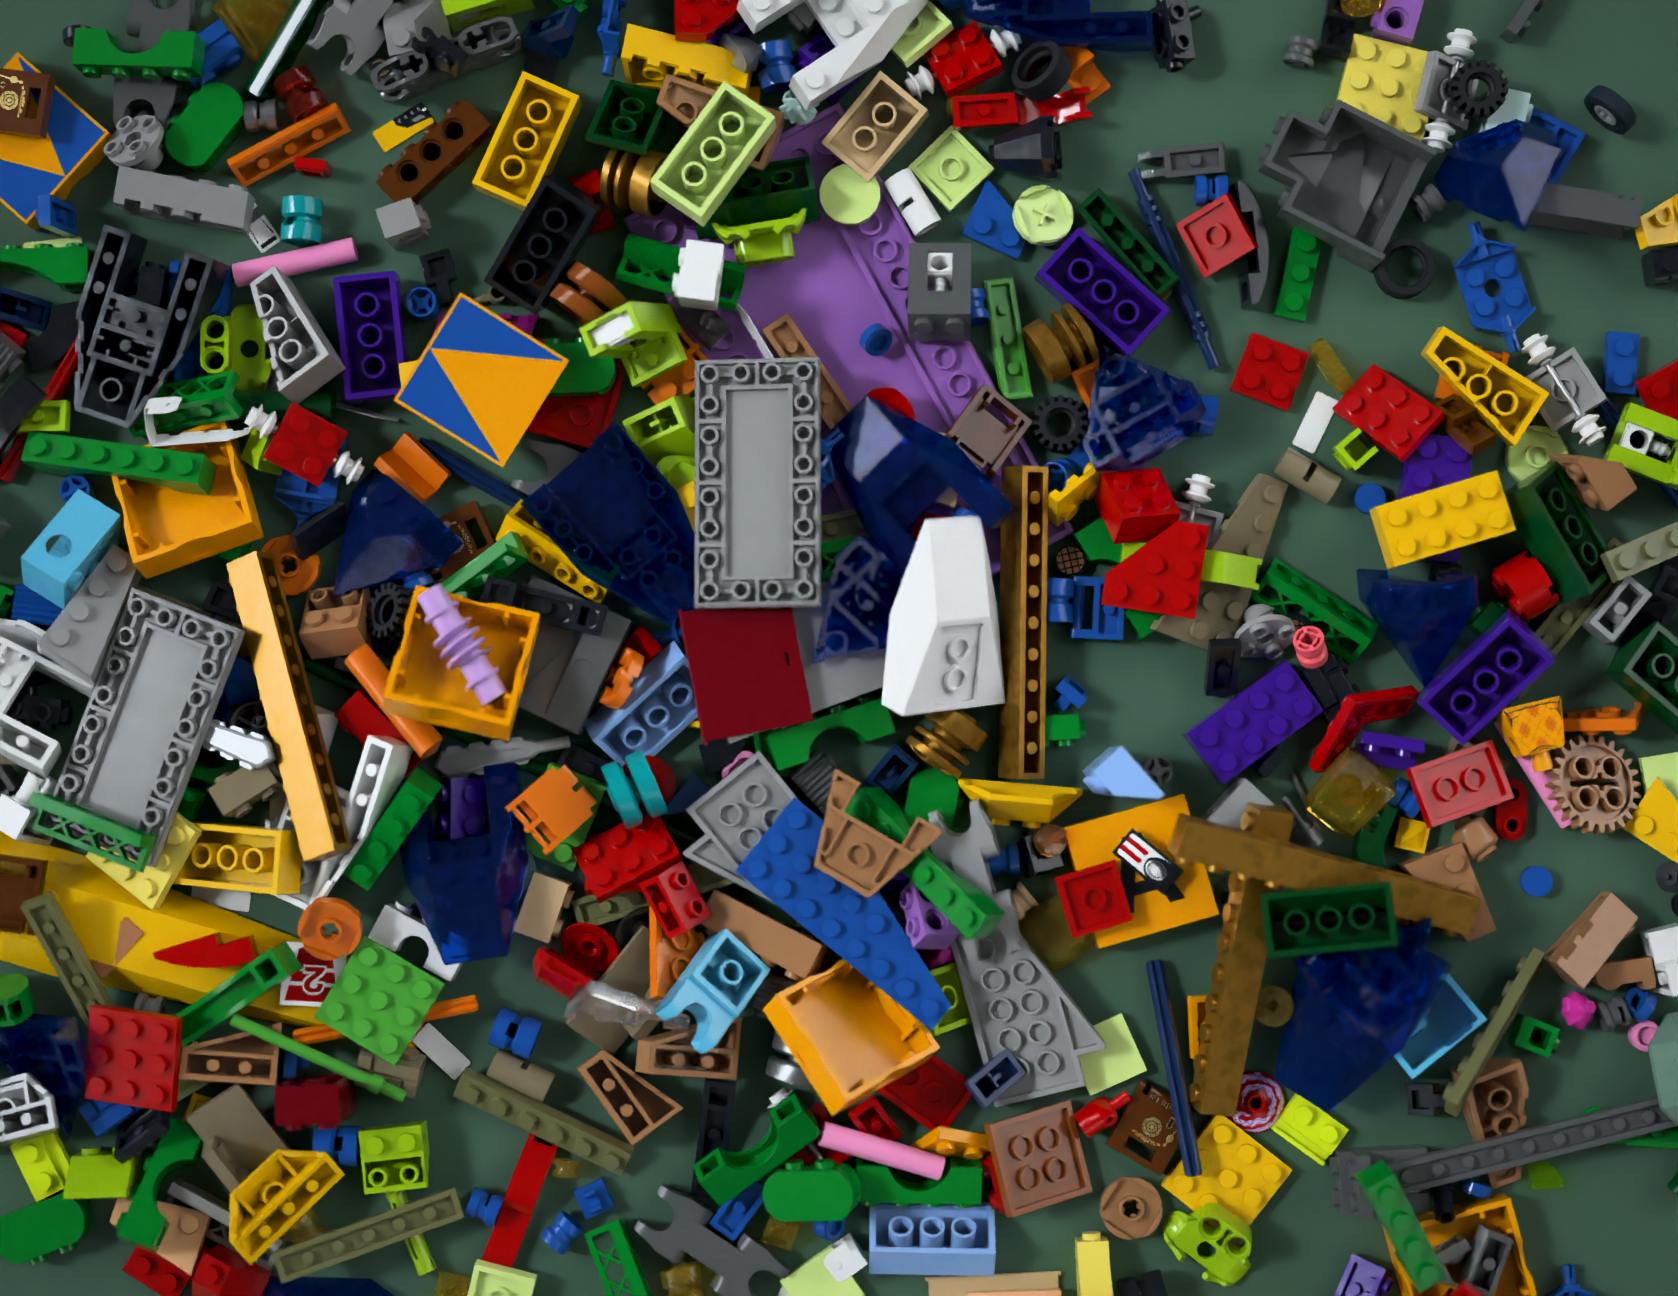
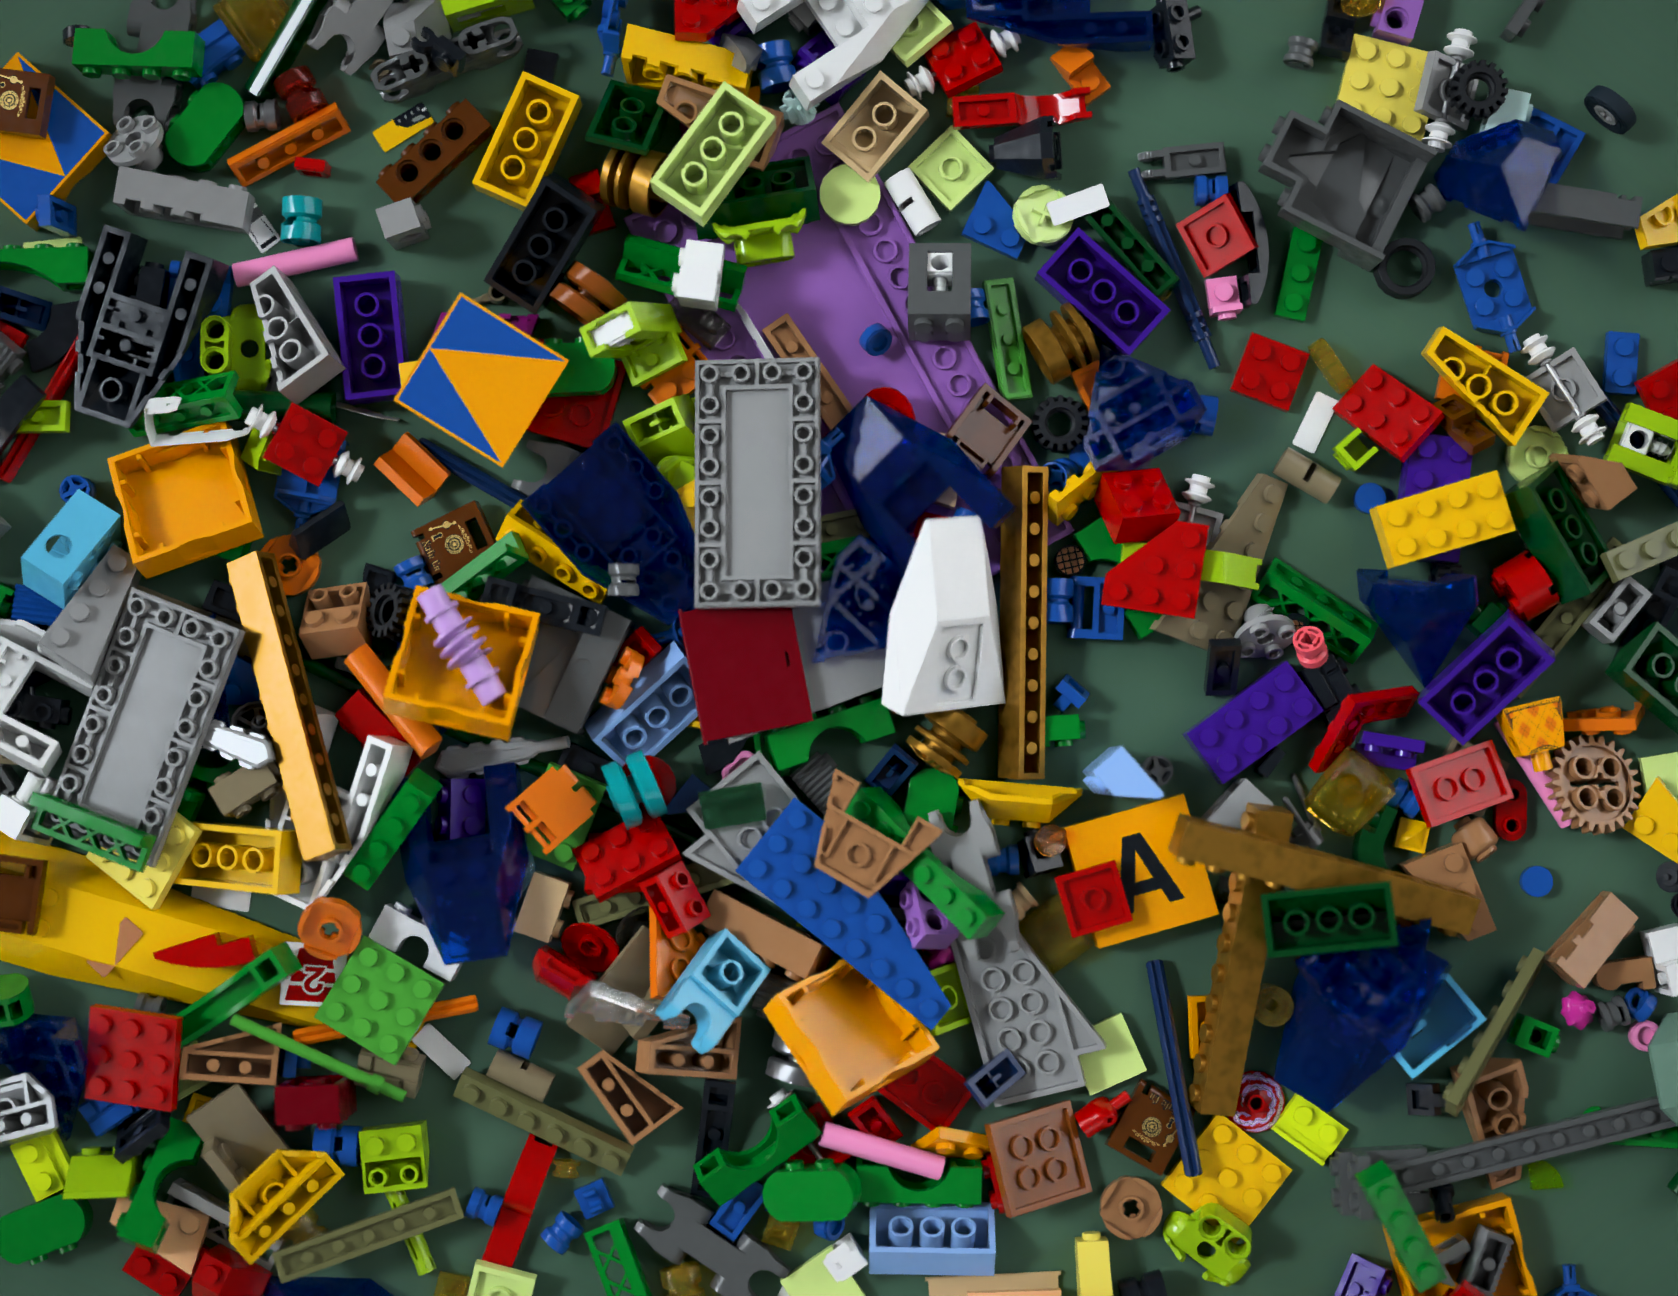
olive plate [20,891,115,1030] -> none
green arch [21,431,217,496] -> none
clear blue wedge [333,469,463,598] -> none
blue wheel [405,286,441,322] -> none
black plate [419,248,458,307] -> none
dark blue slope [520,5,580,59] -> none
black tyre [1011,40,1072,102] -> none
slope [1112,828,1184,896] -> none
blue tile [1459,1178,1493,1199] -> none
none -> dark grey wheel [608,564,640,596]
none -> clear green panel [698,782,767,830]
none -> white sticker [1047,184,1110,226]
none -> bright pink bracket [1204,275,1244,321]

